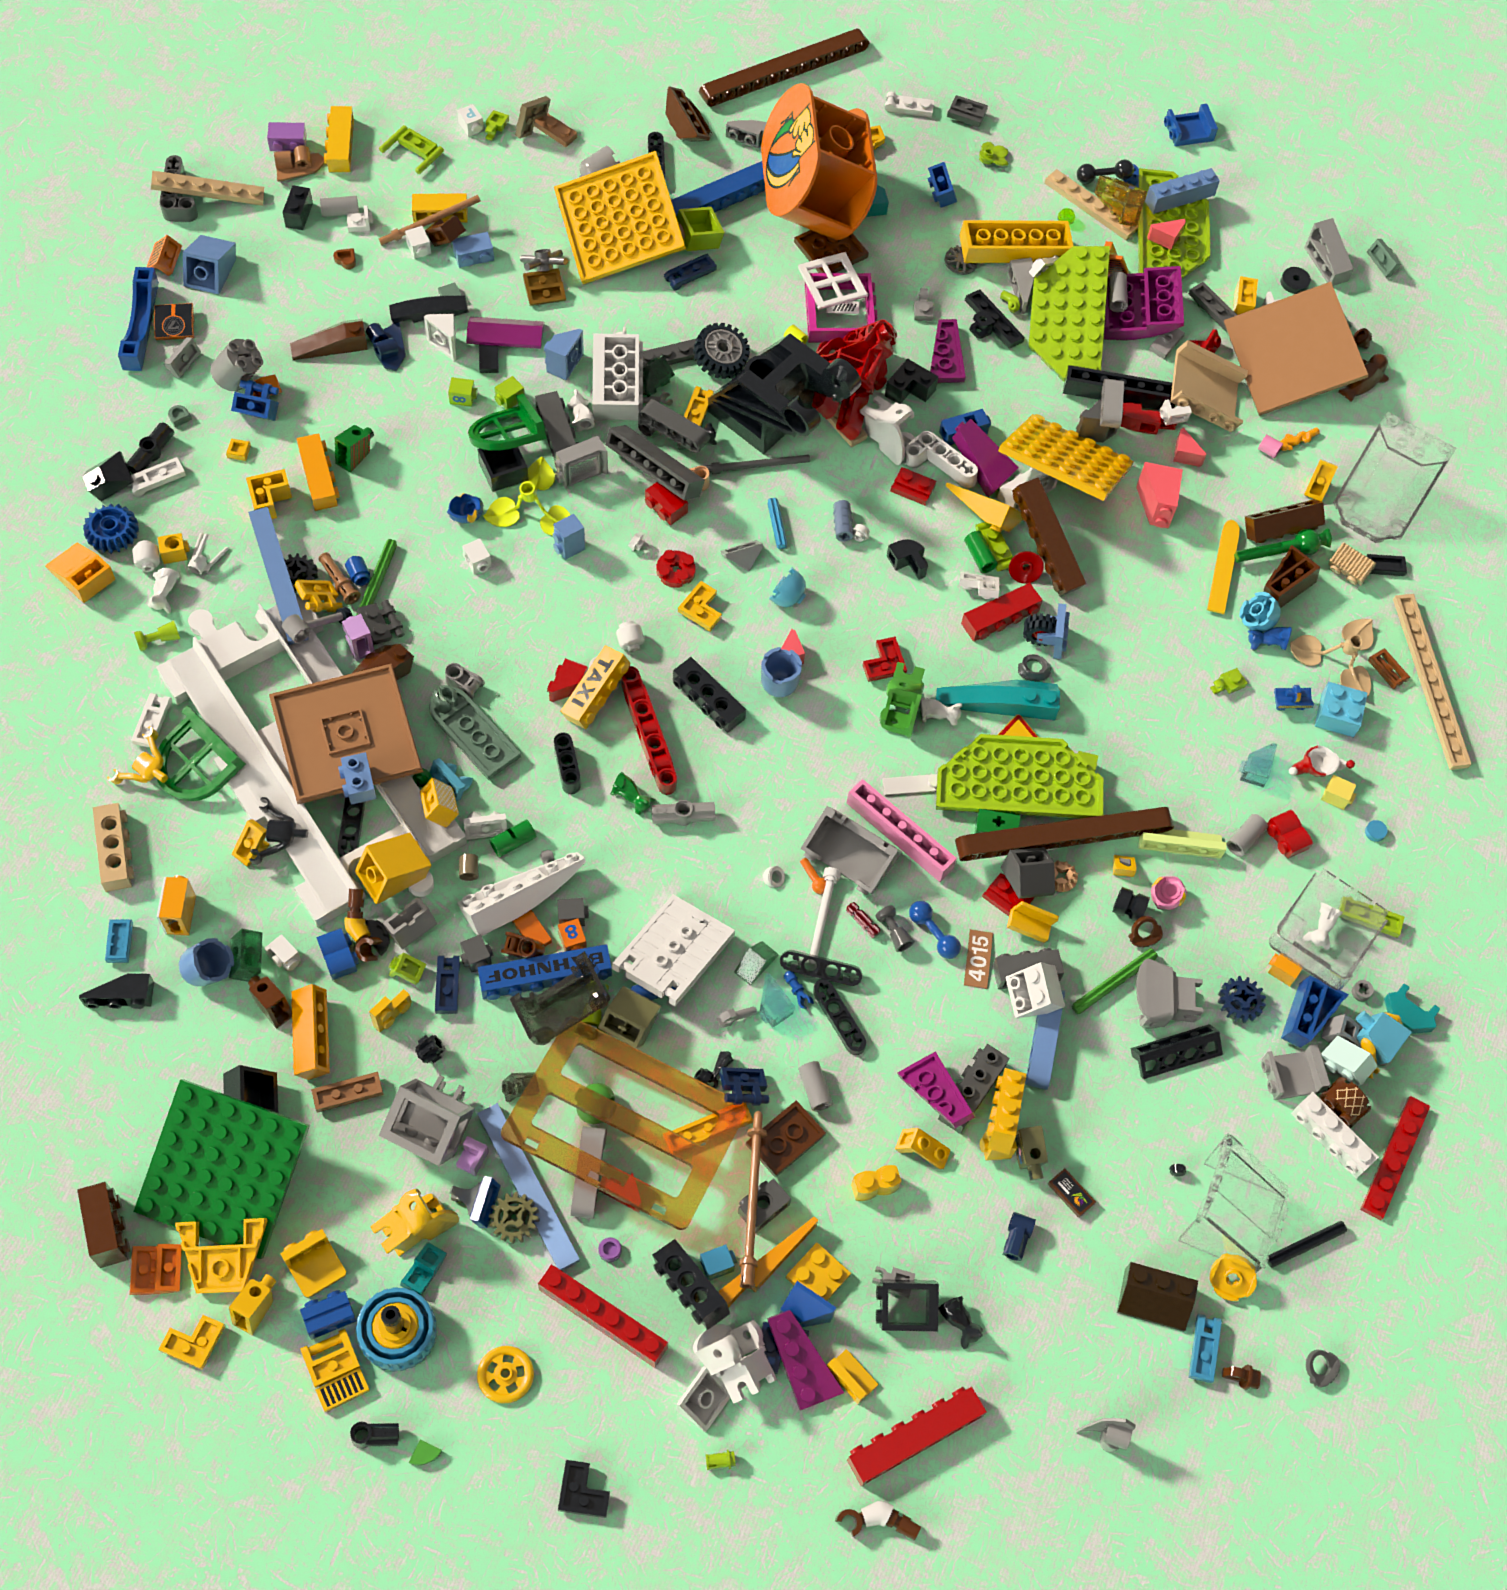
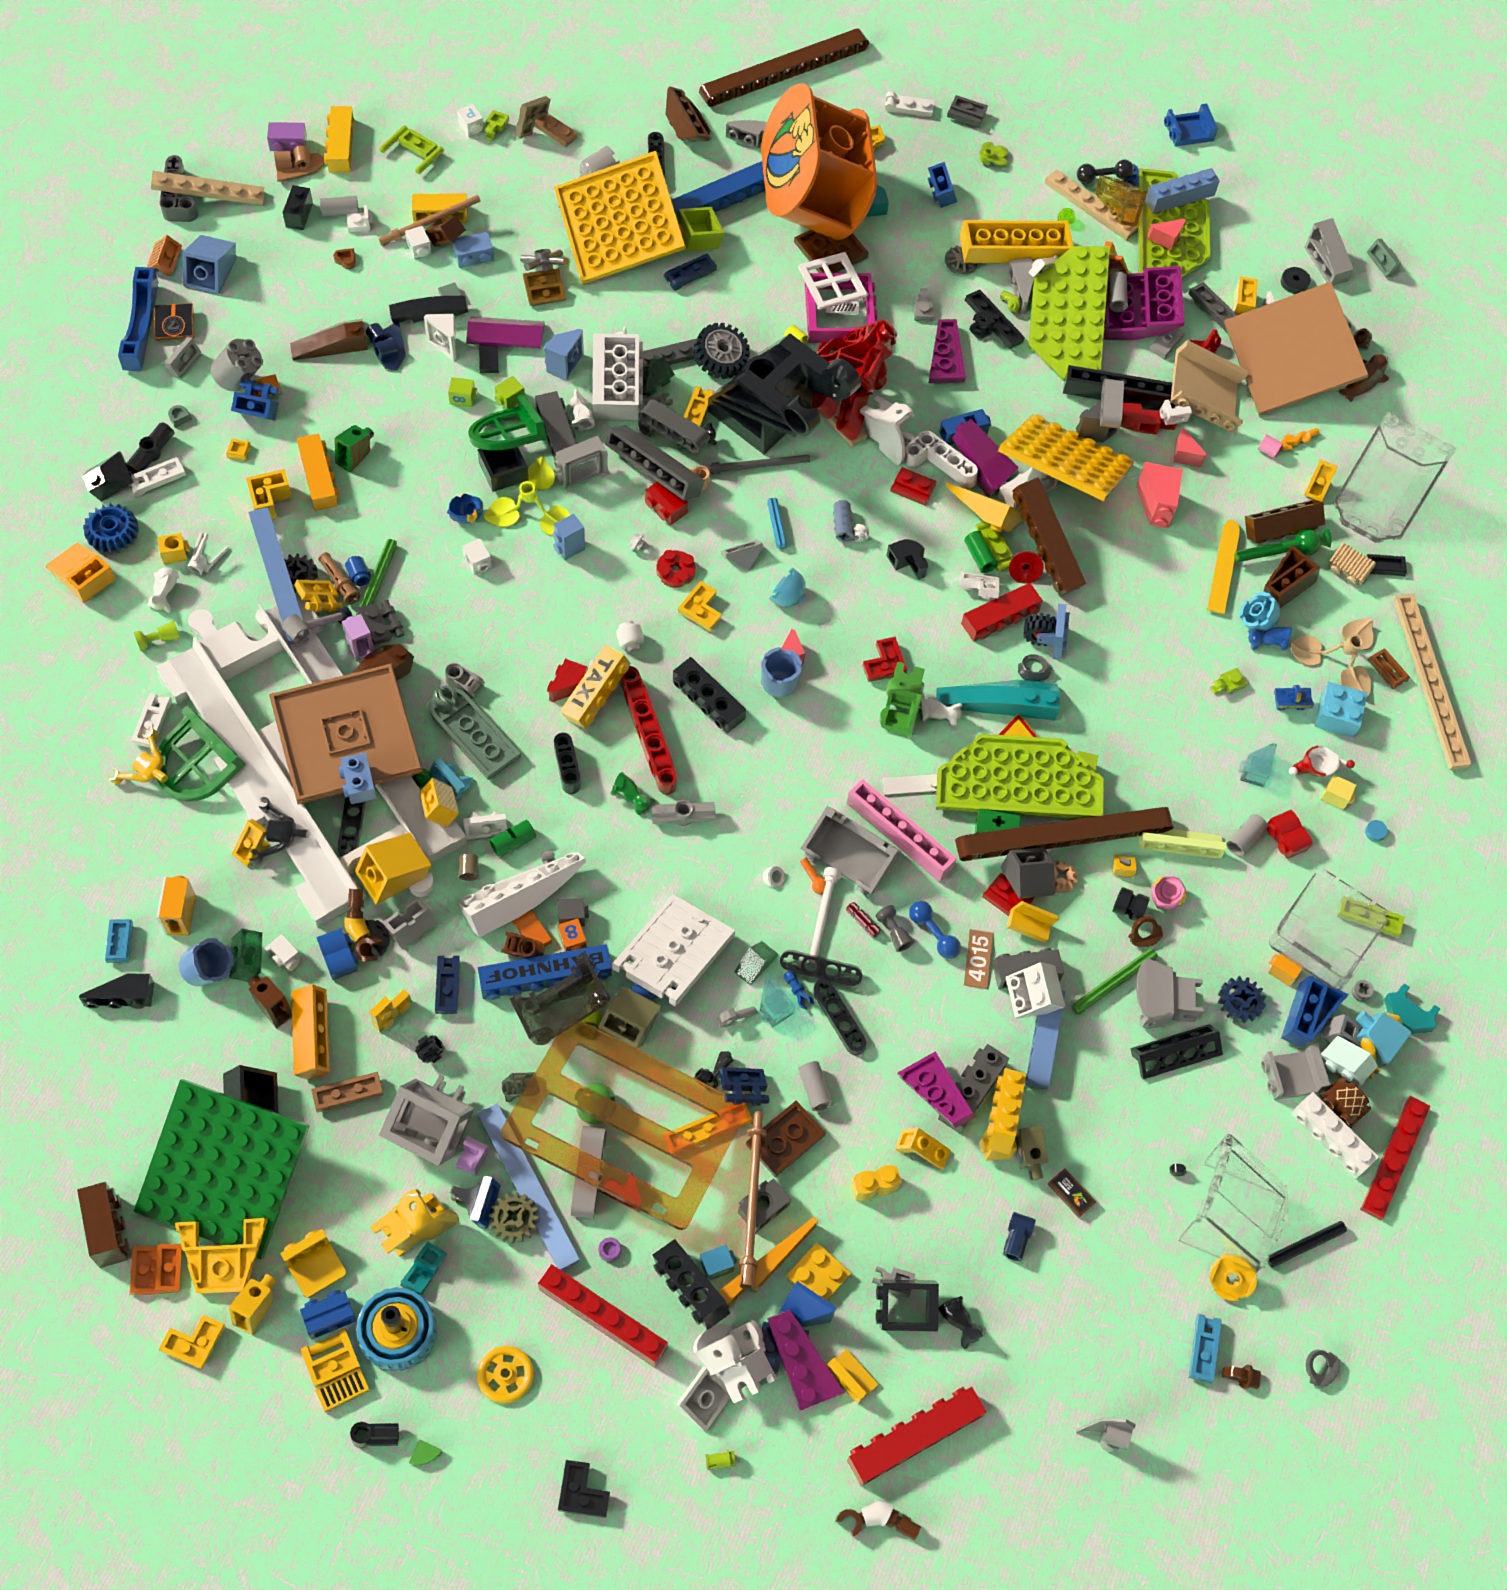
tan brick [92,803,134,892] -> none
white head [132,540,160,572] -> none
lime bracket [389,952,427,985] -> none
dark grey brick [460,934,494,973] -> none
black brick [885,358,939,404] -> none
dark brown slope [1117,1262,1198,1332] -> none
white animal [1303,902,1343,950] -> none

